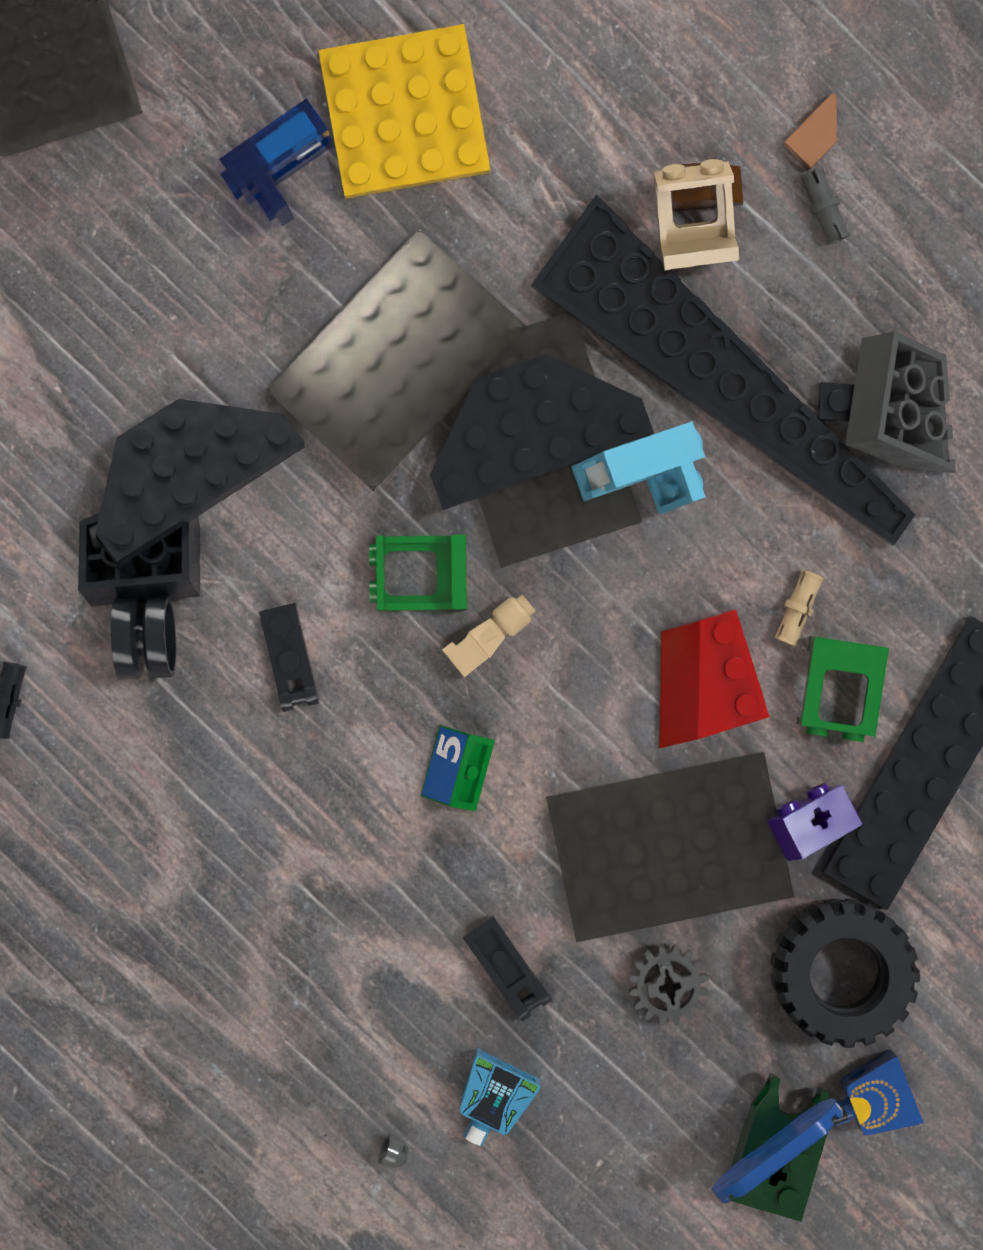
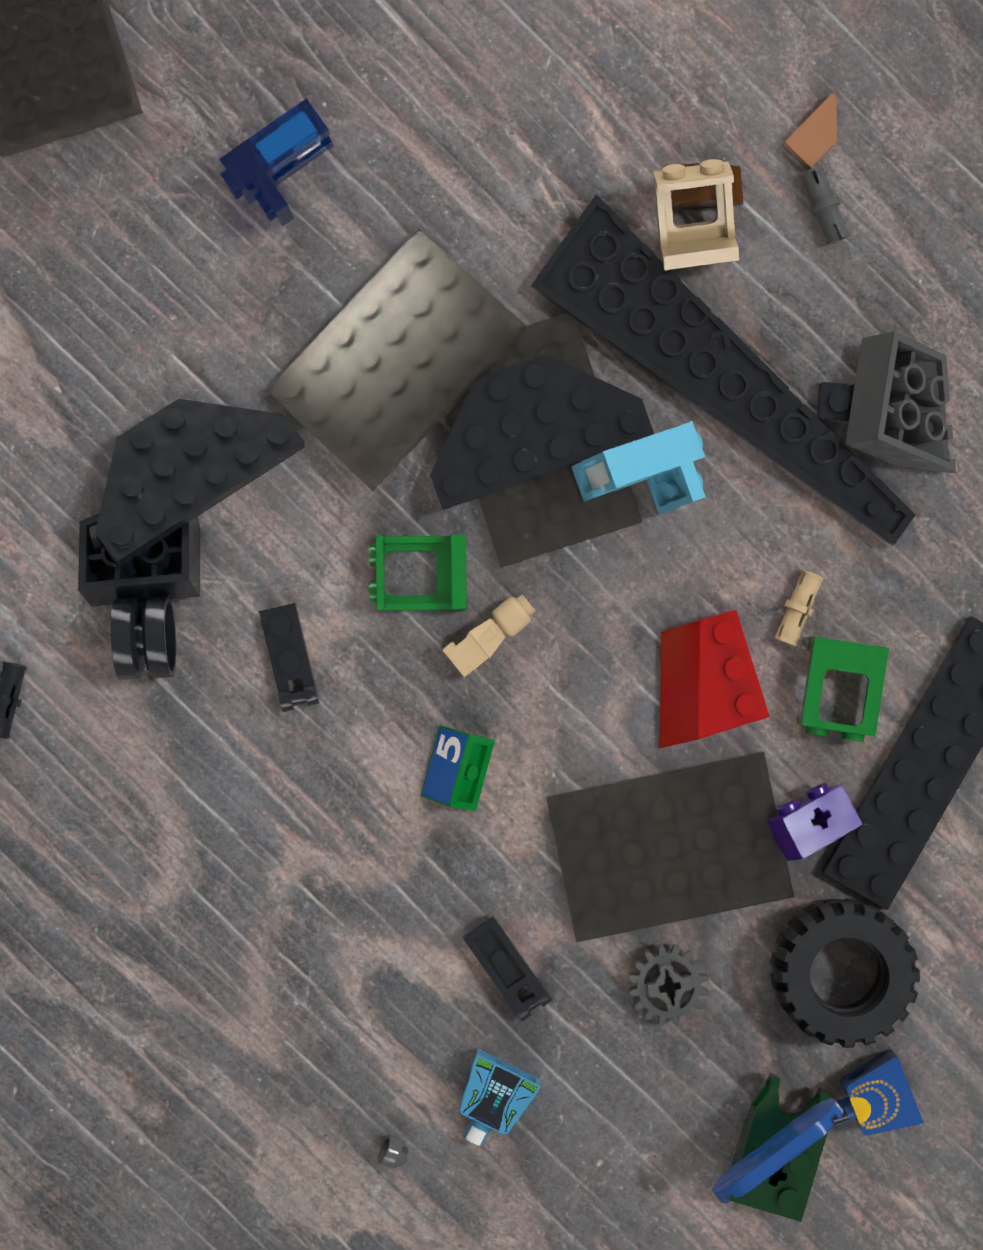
yellow plate [318,24,491,199] -> none

